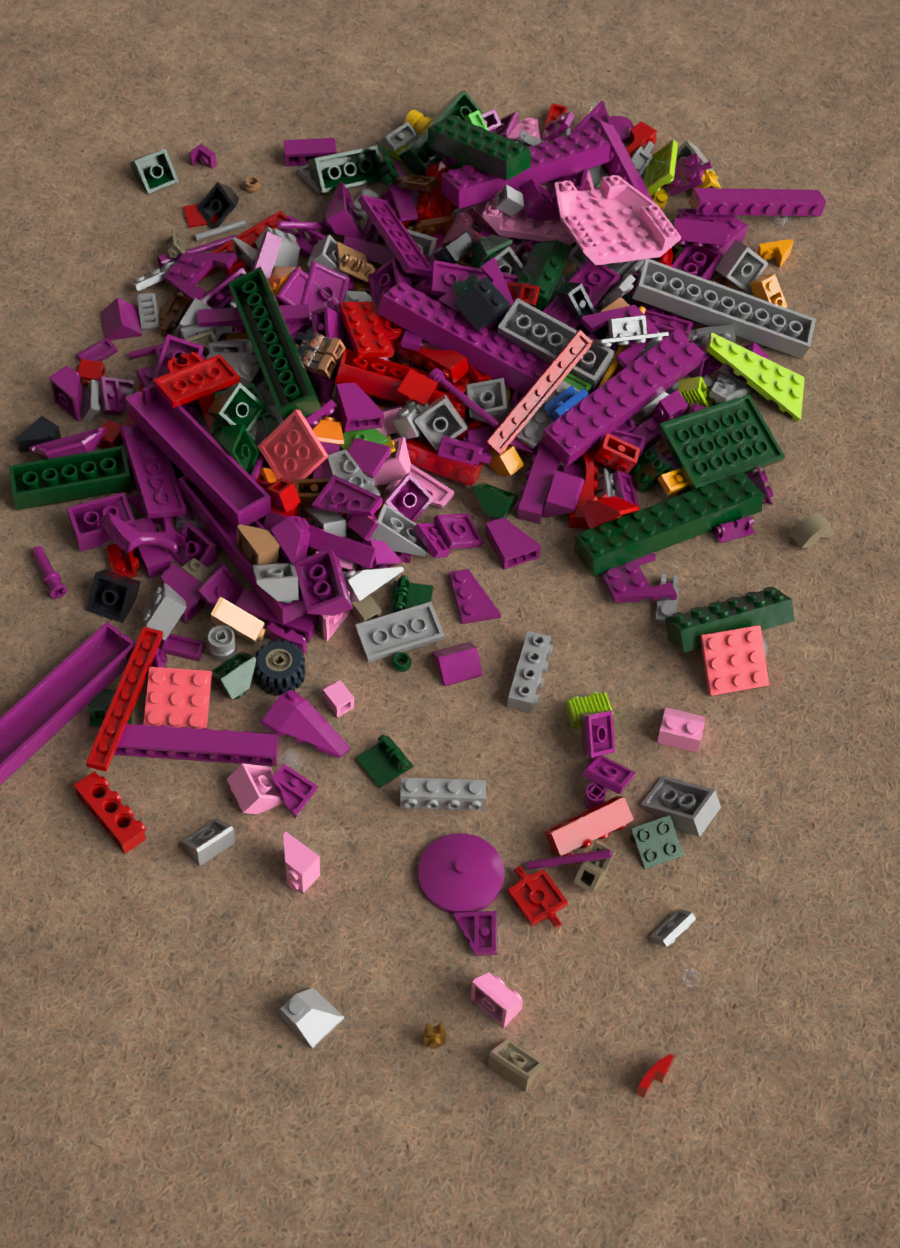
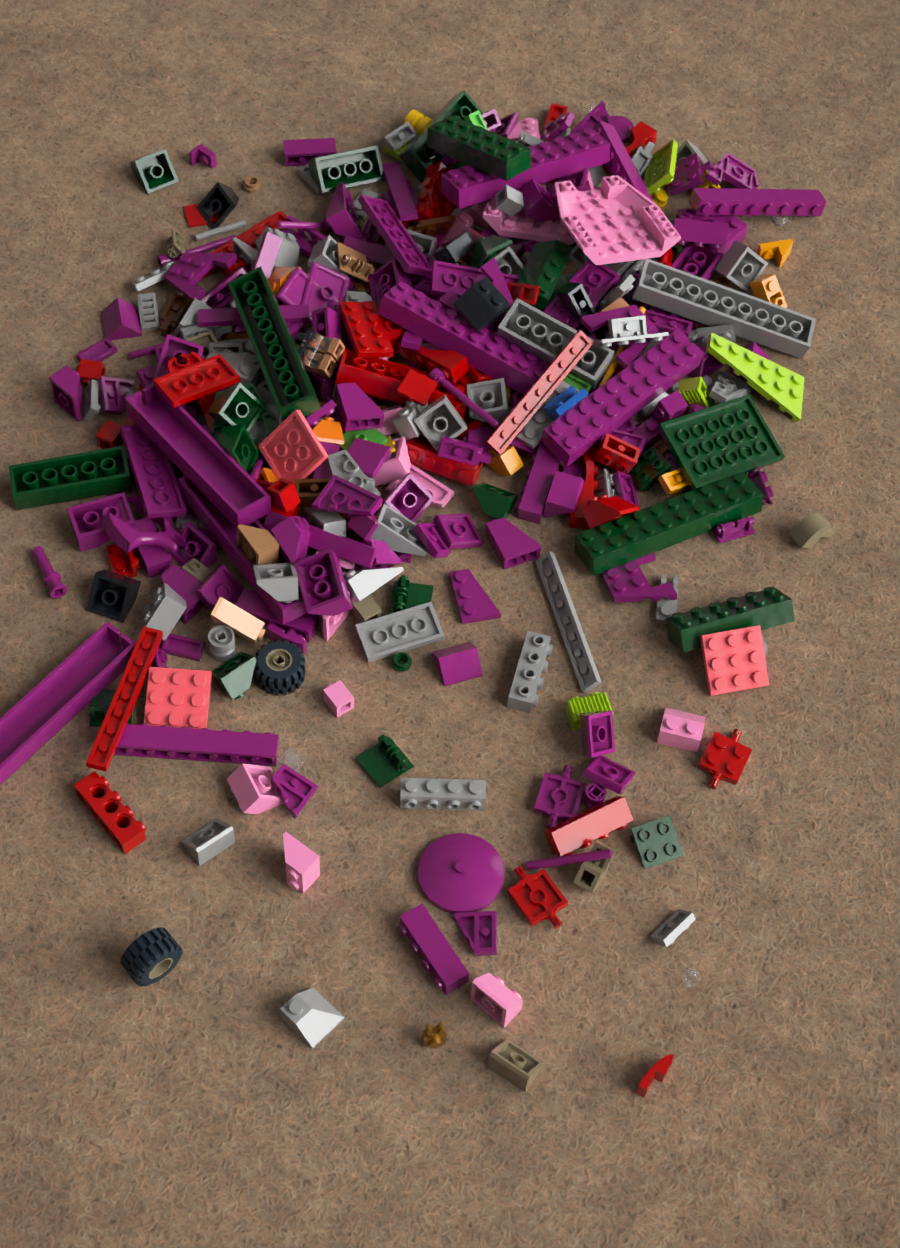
black slope [16,416,61,452] -> none
magenta wedge [29,426,107,459] -> none
magenta wedge [261,690,351,758] -> none
dark green hinge [377,141,400,185] -> none
reddish brown hinge [395,175,439,192] -> none
clear green bracket [452,273,480,298] -> none
light grey slope [641,776,721,837] -> none
none -> black wheel [120,927,183,987]
none -> magenta brick [398,904,469,995]
none -> magenta plate [533,765,585,829]
none -> light grey plate [535,551,602,693]
none -> red plate [698,729,752,789]
none -> magenta wing [705,152,759,189]

